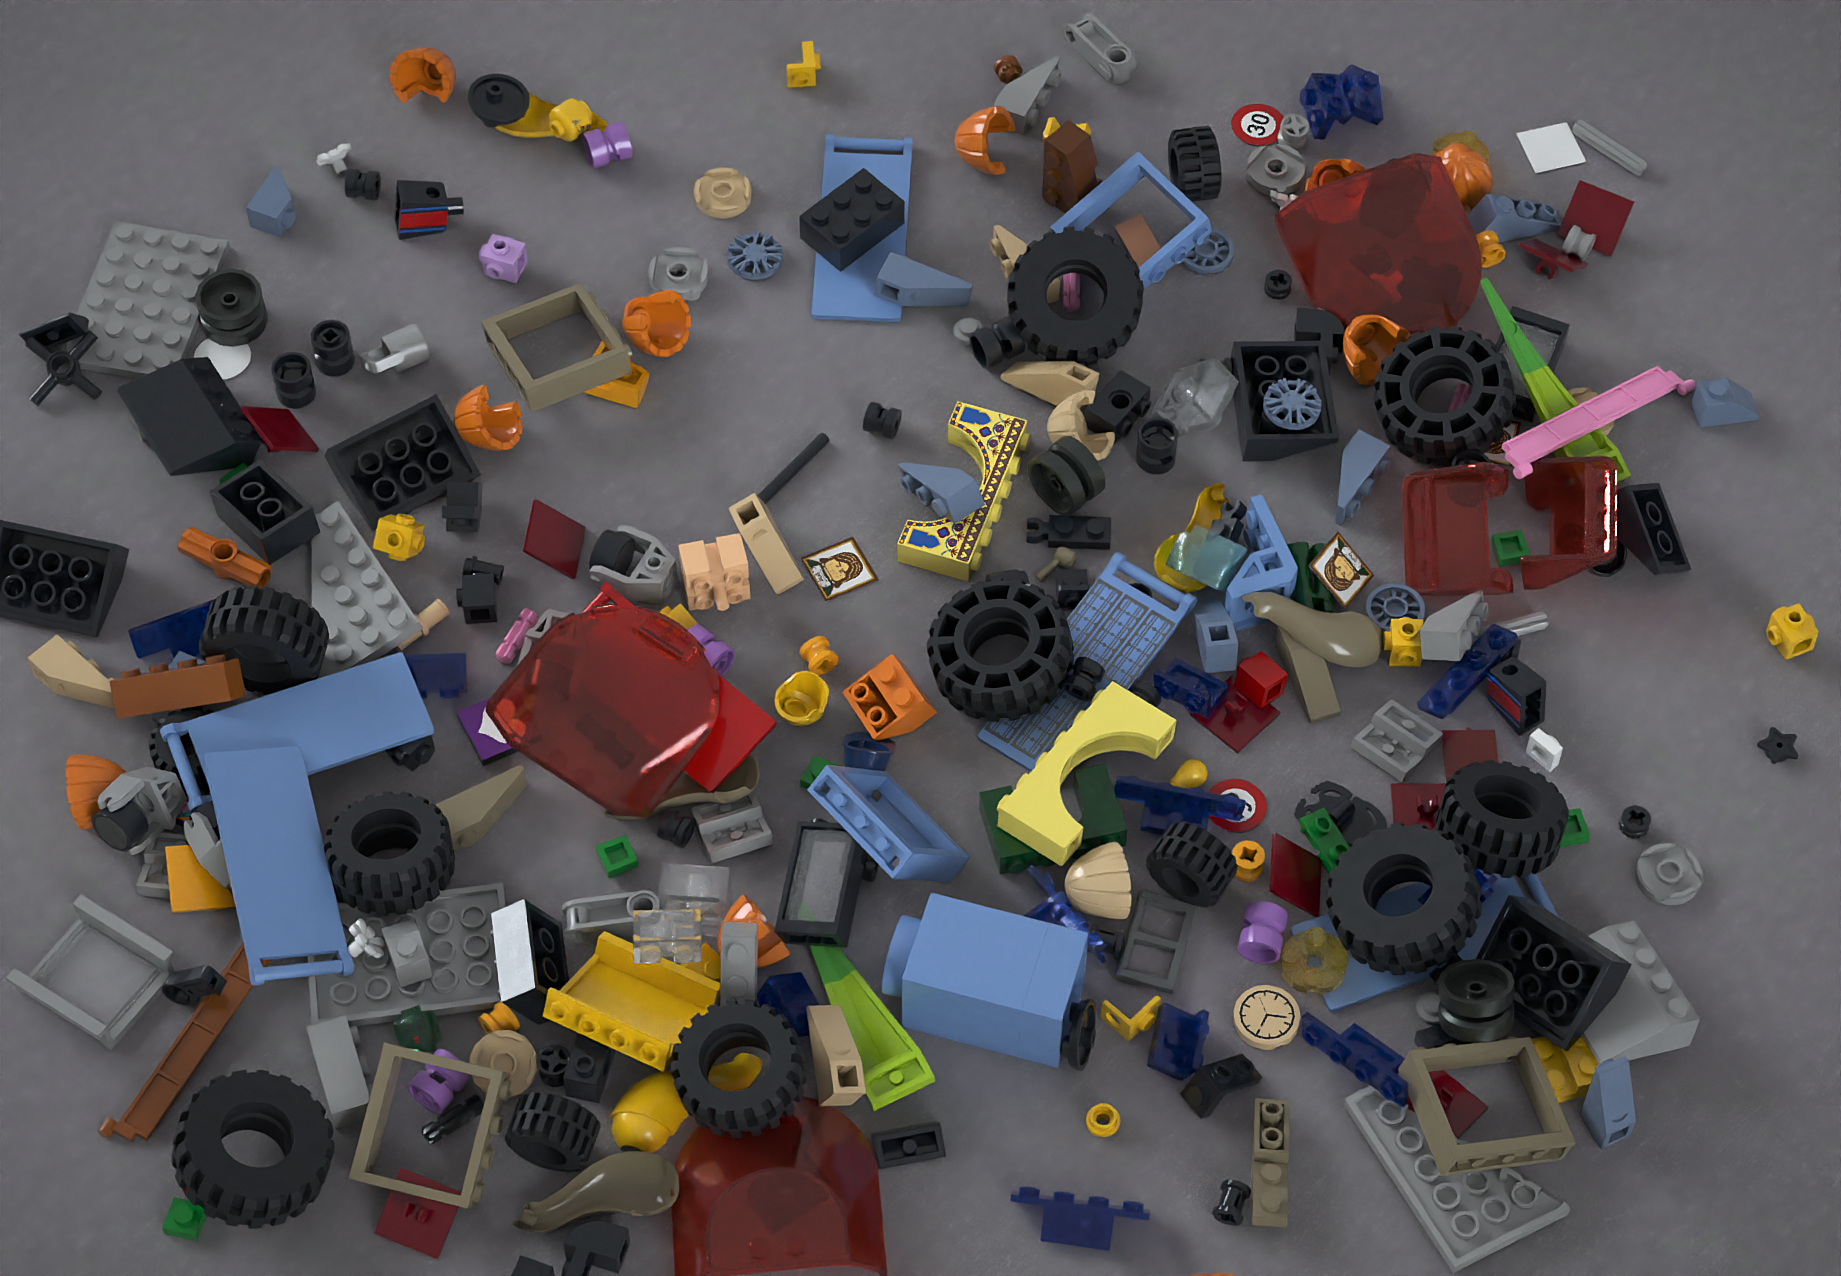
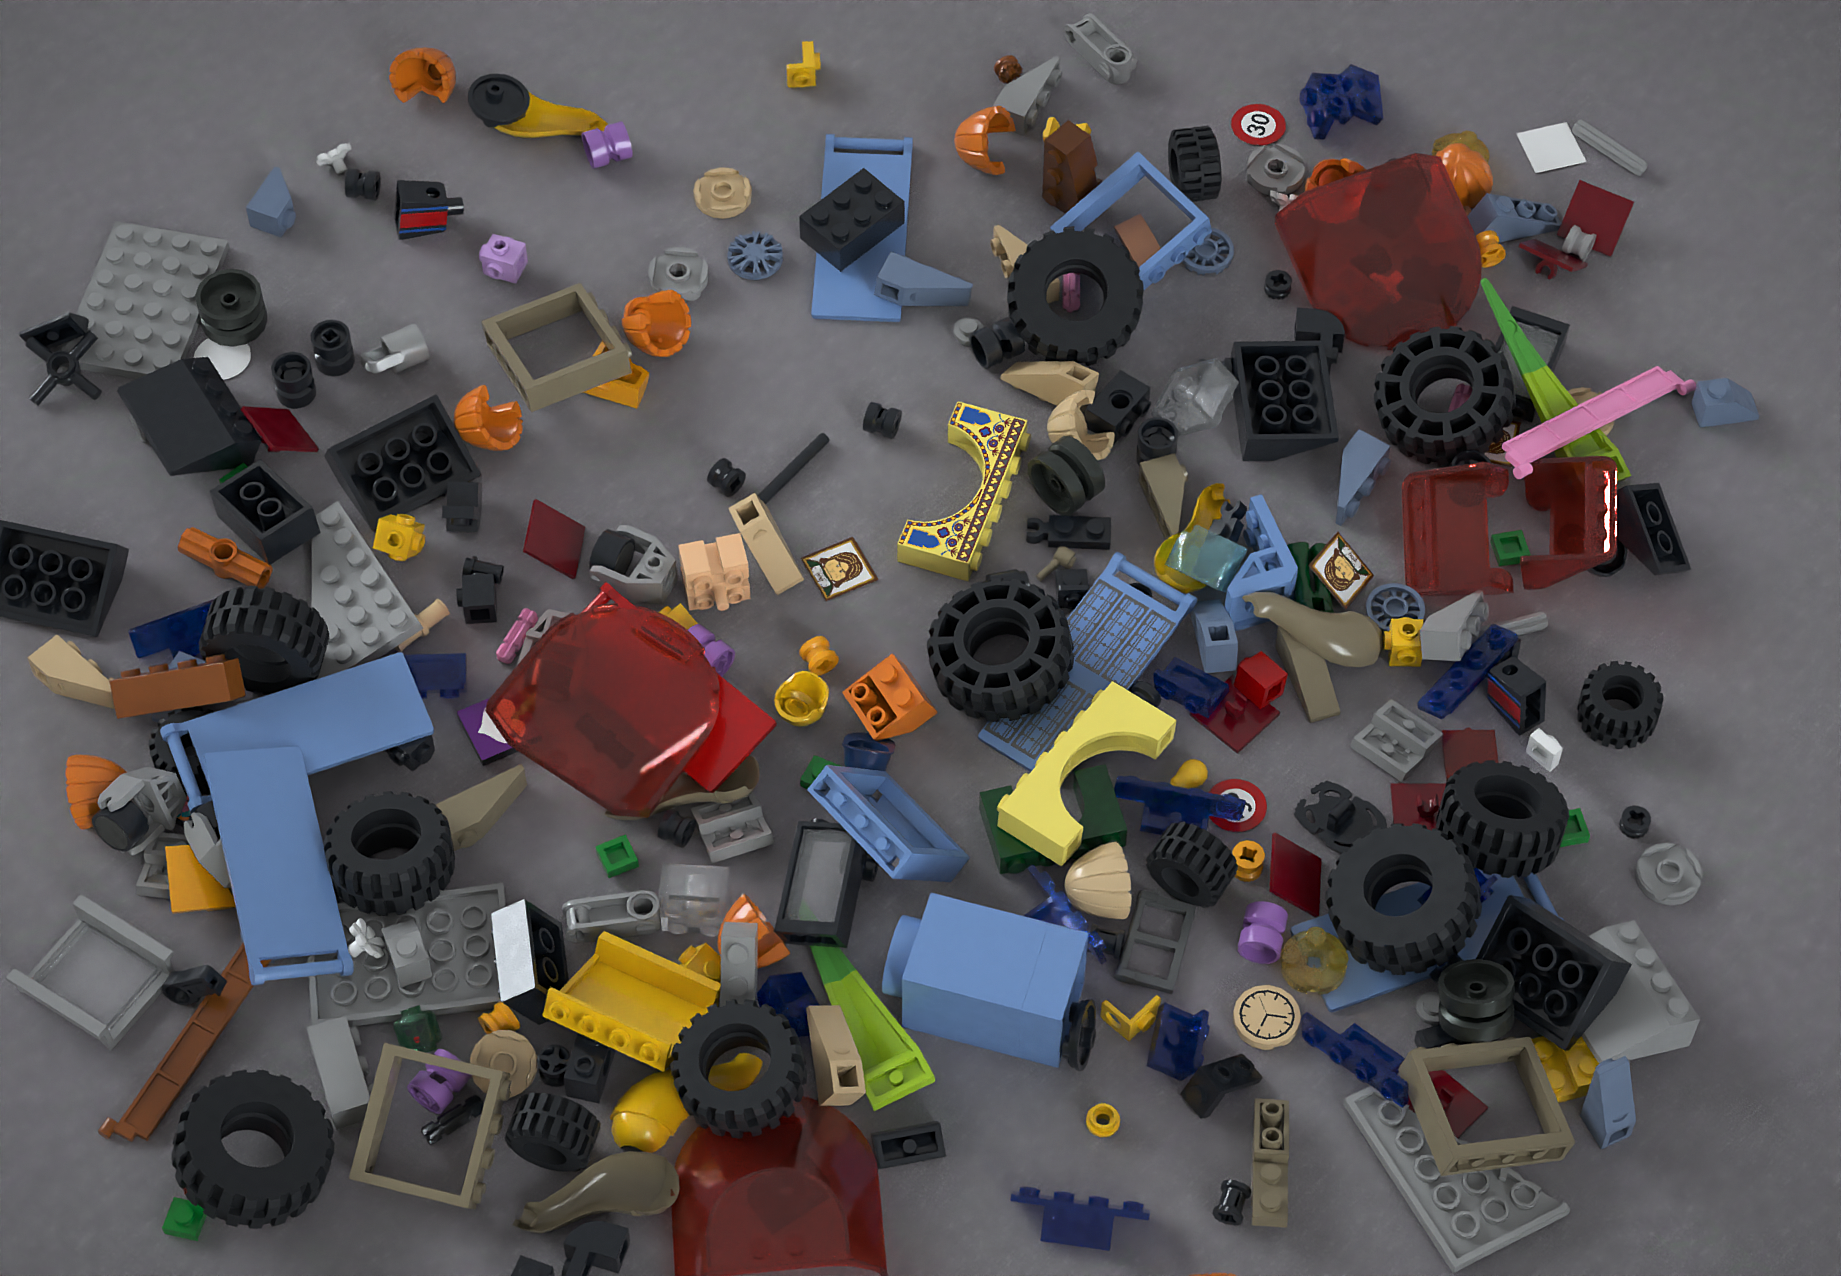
dark red piece [374,1168,461,1259] -> none
yellow head [549,98,593,142] -> none
clear brick [633,909,702,964] -> none
sand blue slope [898,462,985,524] -> none
black wheel [1063,657,1105,701] -> none
sand blue wheel [1263,378,1322,430] -> none
light grey wheel [1277,114,1309,151] -> none
green hinge [1299,808,1350,875] -> none
orange hair [1343,314,1411,385] -> none
black plate [1757,727,1798,764] -> none
yellow brick [1766,603,1819,660] -> none
none -> black wheel [707,458,746,497]
none -> dark tan slope [1138,453,1188,540]
none -> black tyre [1577,661,1664,749]

